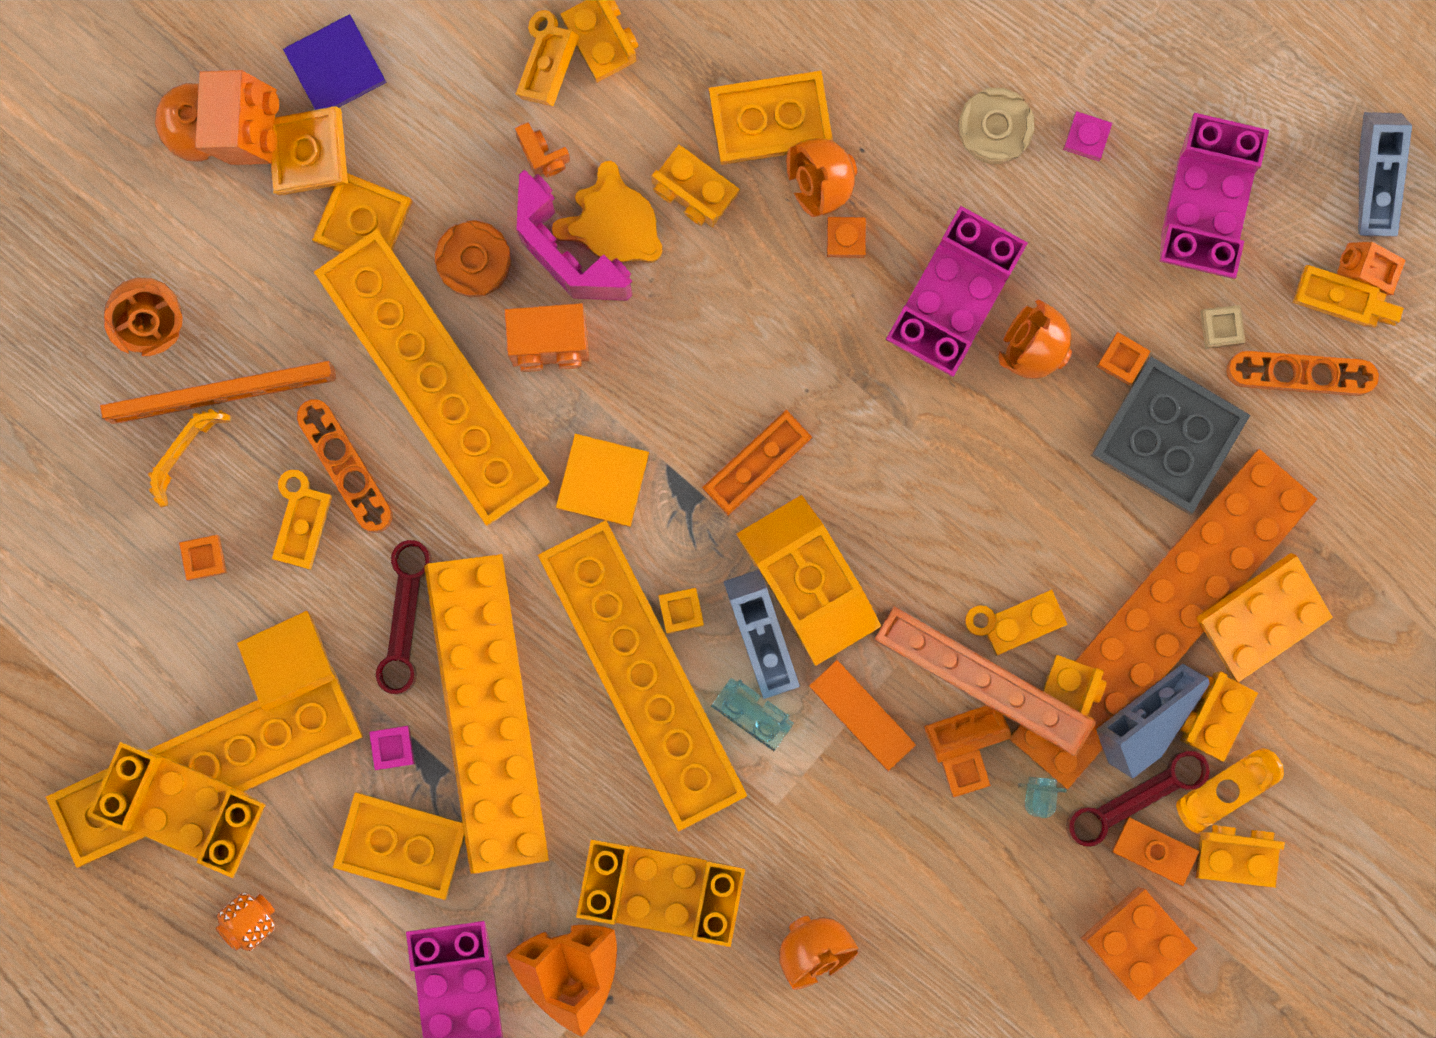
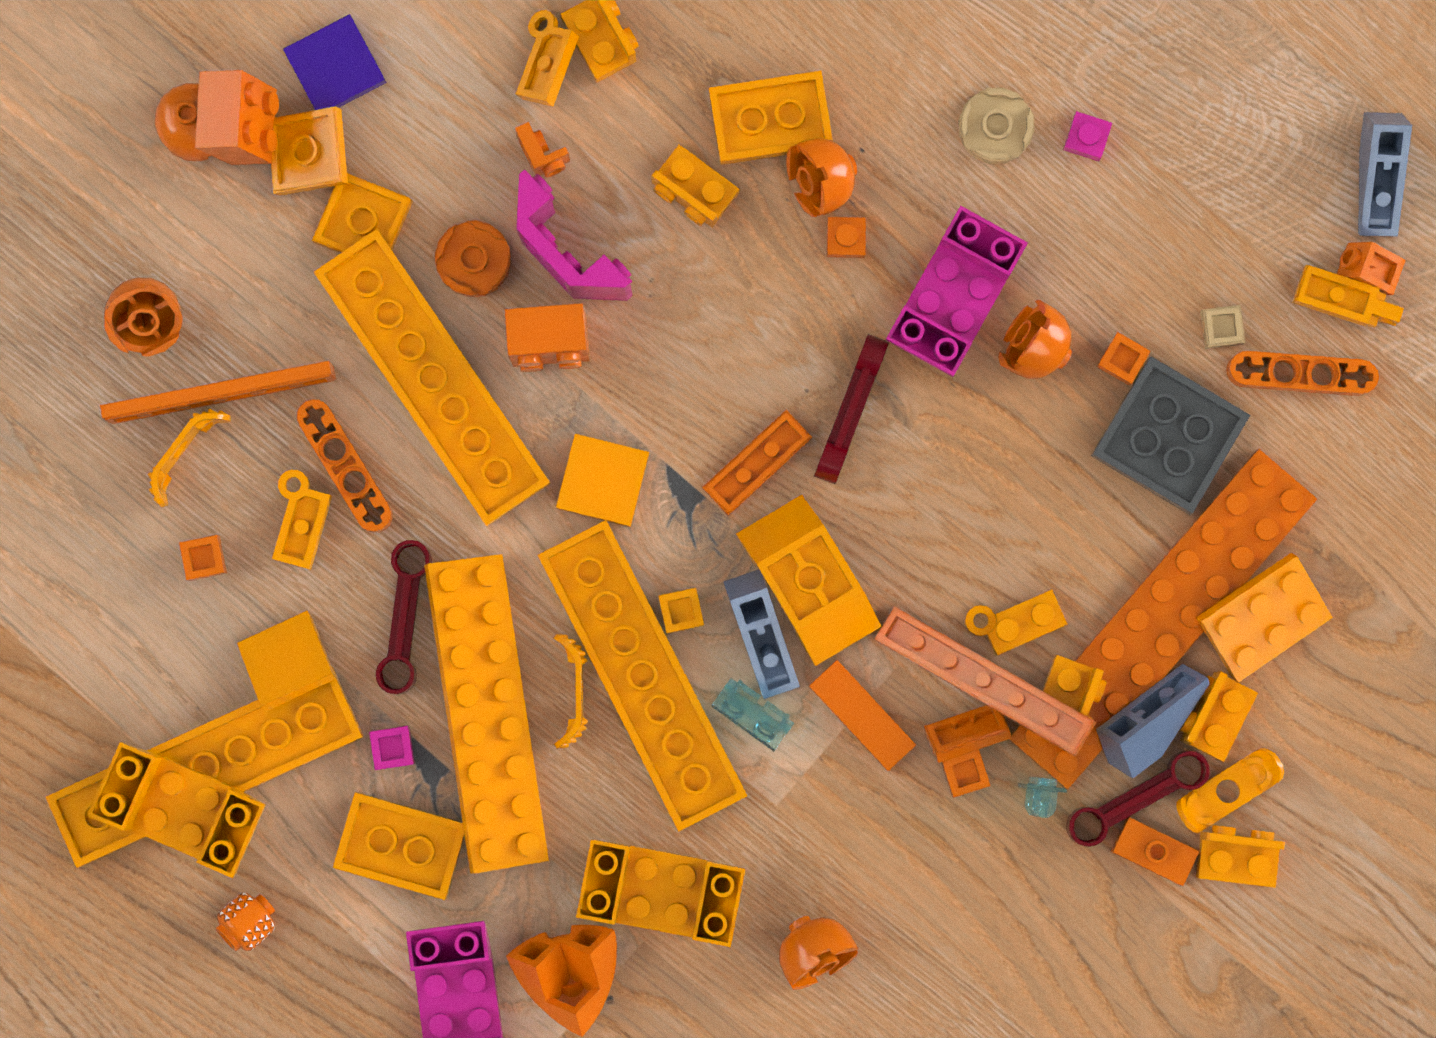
light orange tile [552,161,663,263] -> none
orange brick [1080,887,1198,1001] -> none
dark pink slope [1160,112,1269,279] -> none
none -> light orange piece [553,634,588,749]
none -> dark red piece [814,334,889,484]

